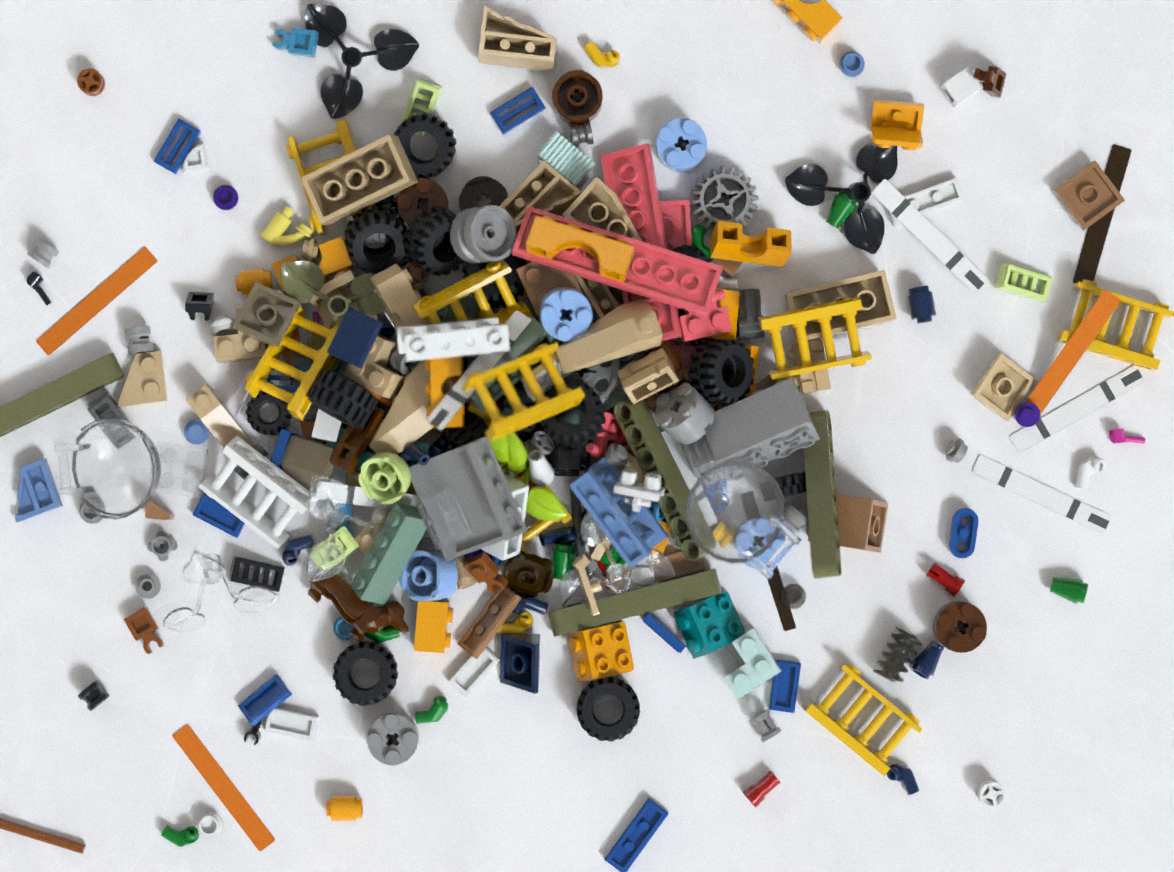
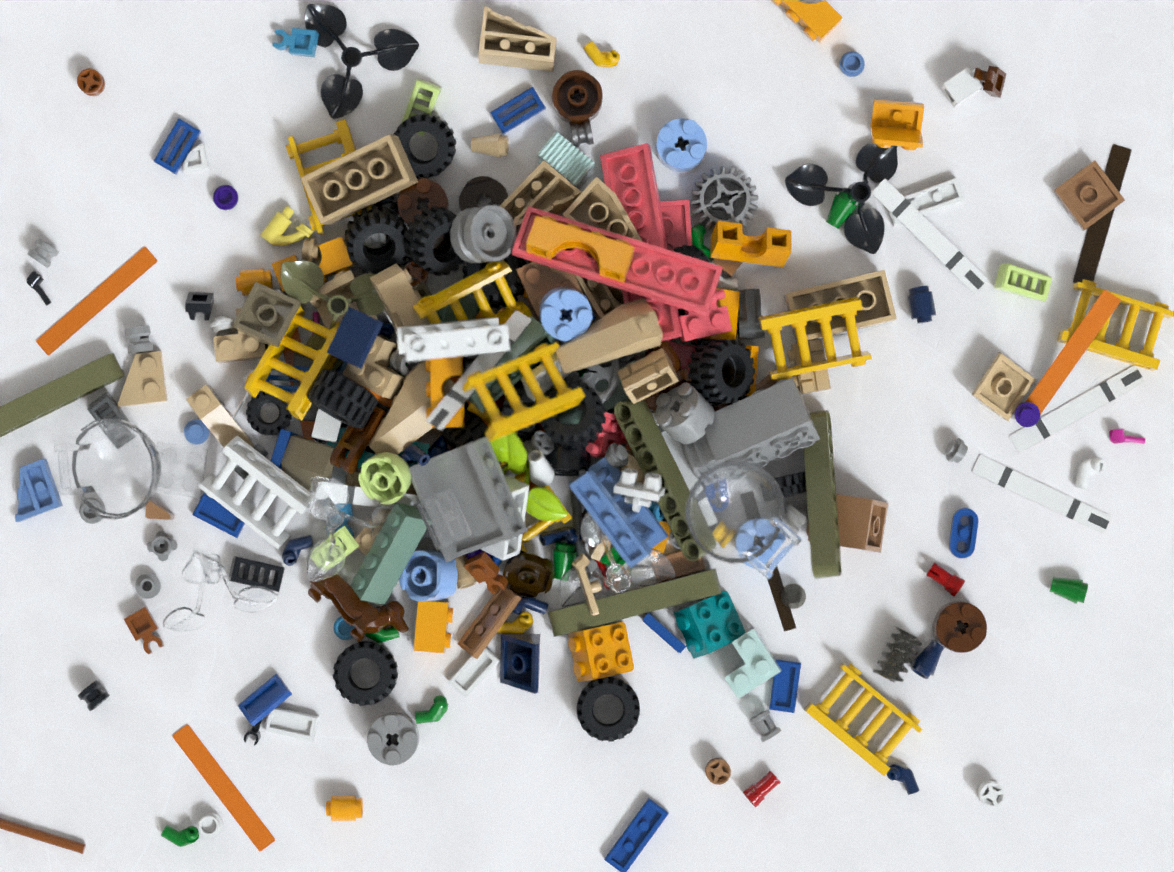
none -> tan cone [471,133,509,158]
none -> medium nougat wheel [705,758,731,785]

